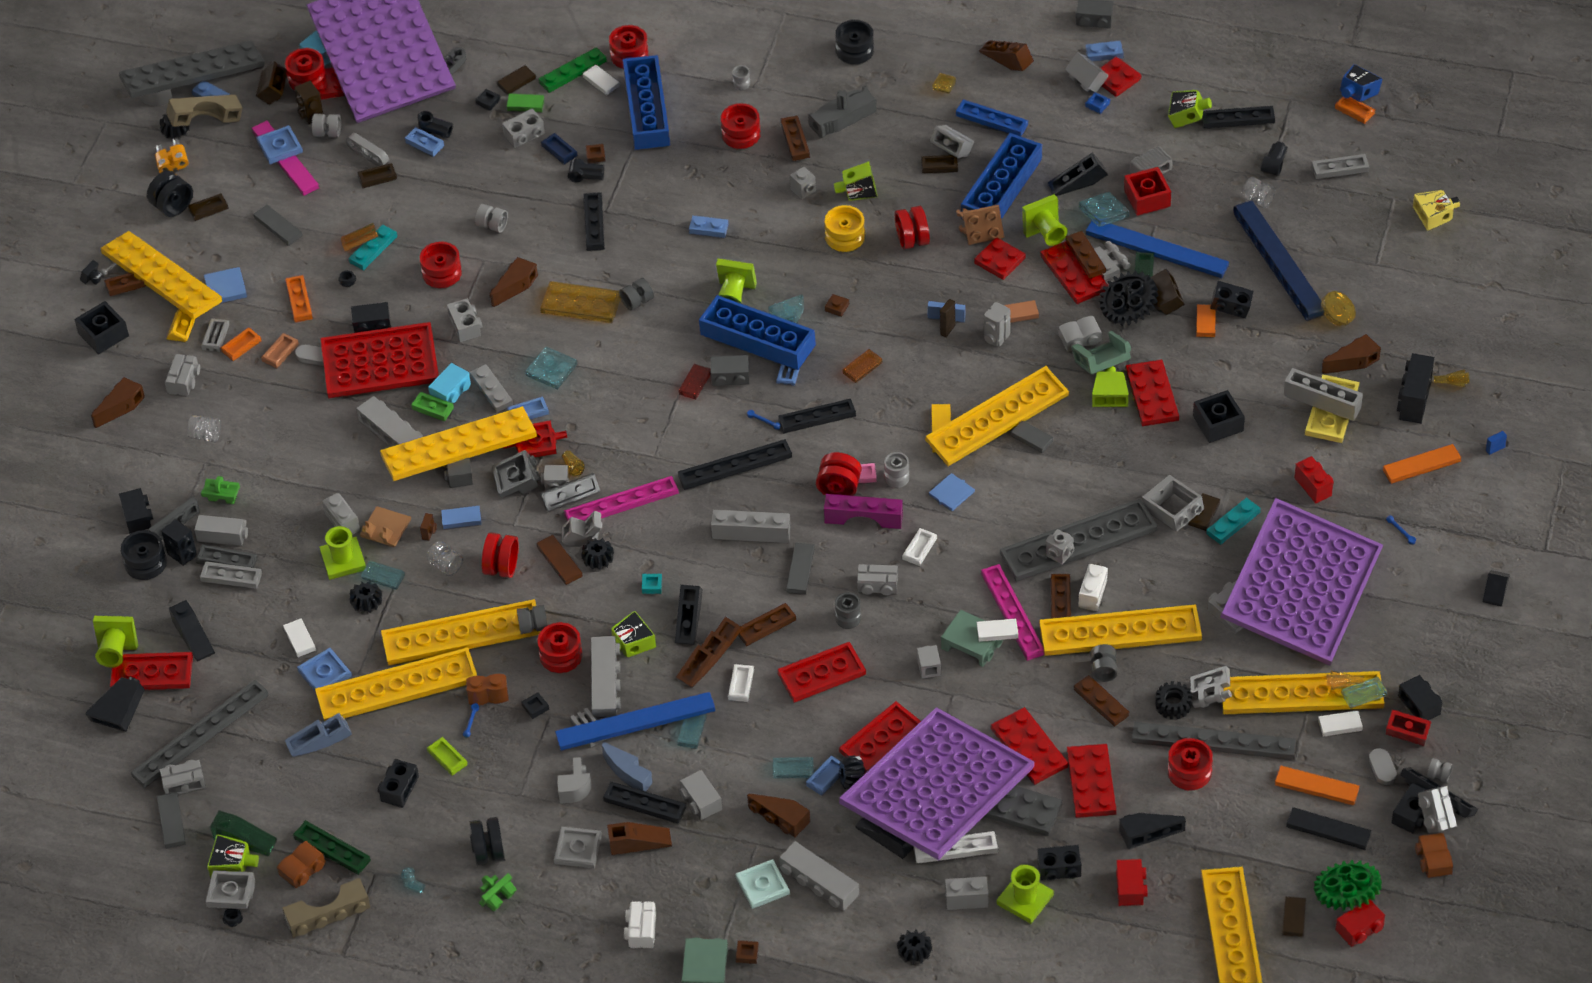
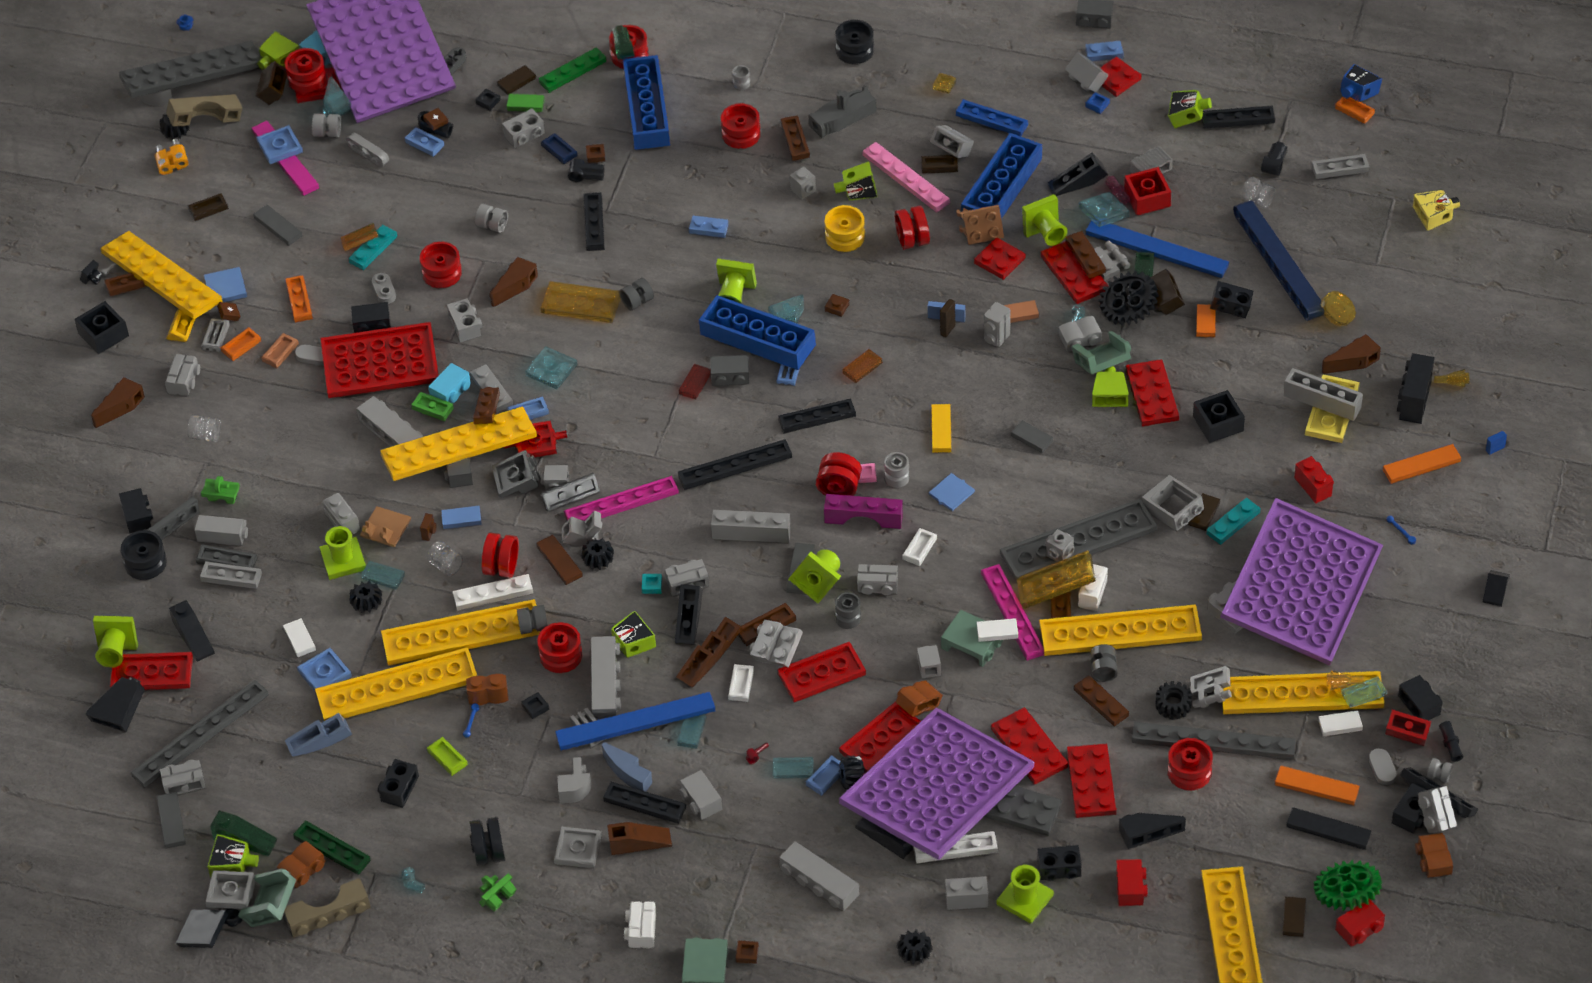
black wheel [146,171,193,217] -> none
black brick [161,519,197,566] -> none
medium blue plate [192,81,230,97] -> none
dark brown brick [294,81,323,125] -> none
black plate [338,270,357,287] -> none
dark brown tile [358,163,397,188] -> none
clear yellow cone [562,451,585,477] -> none
white tile [583,65,620,95] -> none
light aqua tile [735,859,790,909] -> none
blue hinge [747,410,781,430] -> none
reddish brown slope [747,793,811,838] -> none
yellow plate [925,366,1069,466] -> none
reddish brown slope [979,40,1034,71] -> none
none -> blue plate [176,15,193,31]
none -> tile [176,909,228,948]
none -> reddish brown tile [217,302,241,321]
none -> sand green panel [238,869,296,927]
none -> lime torso [257,31,299,70]
none -> clear light blue slope [322,77,351,117]
none -> light grey plate [372,273,396,304]
none -> reddish brown tile [423,108,448,131]
none -> white plate [453,574,533,611]
none -> reddish brown plate [473,387,500,425]
none -> clear green piece [612,25,635,60]
none -> light grey brick [665,559,709,596]
none -> dark red hand [746,742,769,765]
none -> light grey plate [750,620,803,668]
none -> lime plant [788,549,841,604]
none -> bright pink plate [863,142,950,213]
none -> dark orange brick [896,680,943,717]
none -> clear yellow plate [1017,550,1096,609]
none -> clear light blue arm [1072,304,1085,322]
none -> clear pink axle [1105,176,1130,205]
none -> black pin [1439,721,1464,762]

